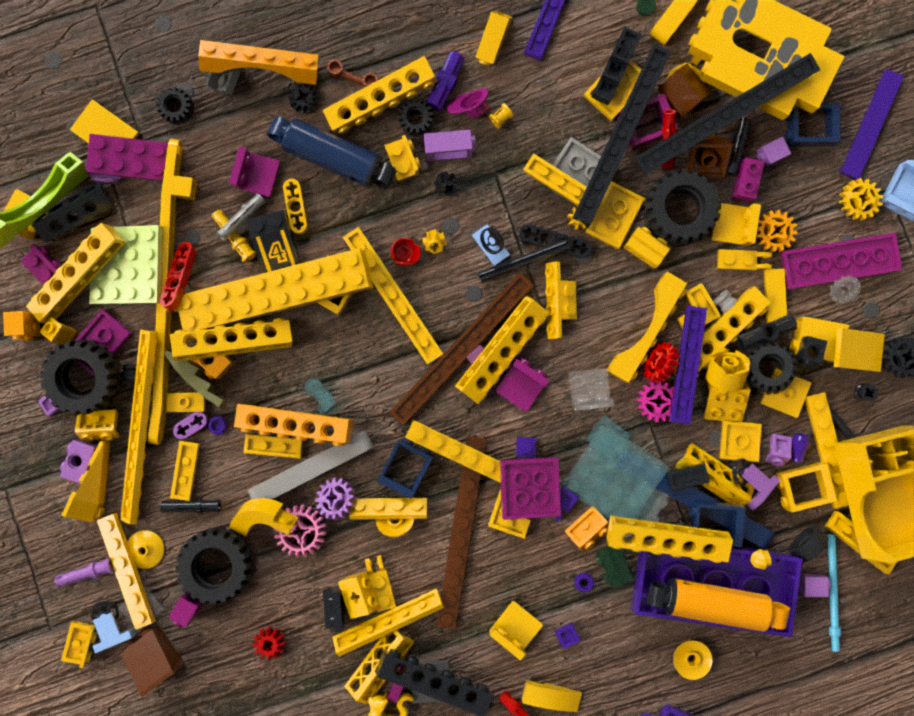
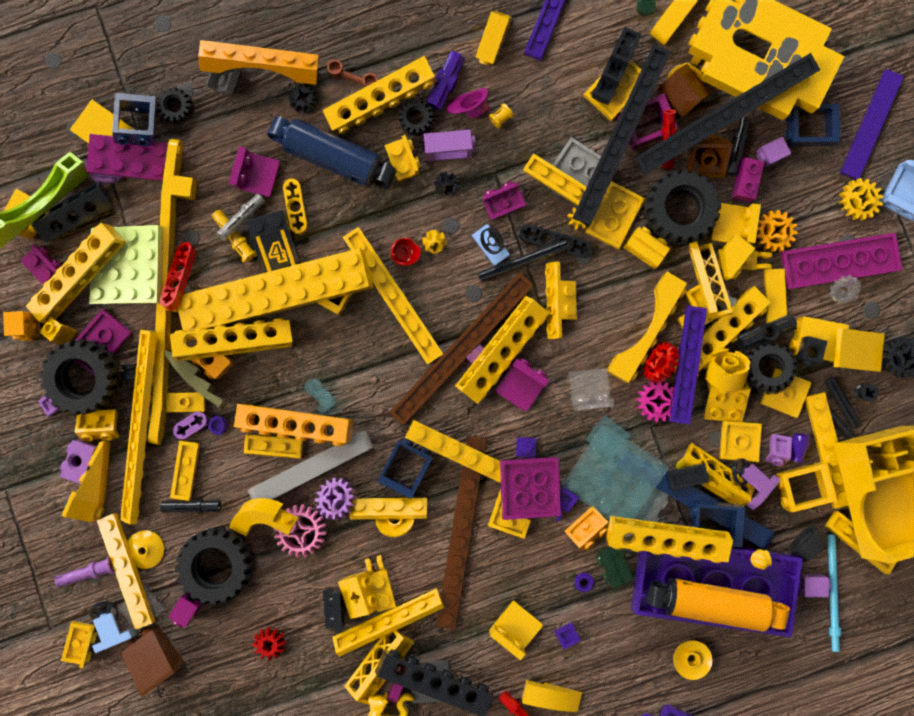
none -> dark blue window [112,93,157,147]
none -> magenta bracket [482,181,526,221]
none -> yellow fence [689,241,733,320]
none -> yellow slope [720,234,755,281]
none -> black axle [824,377,862,429]

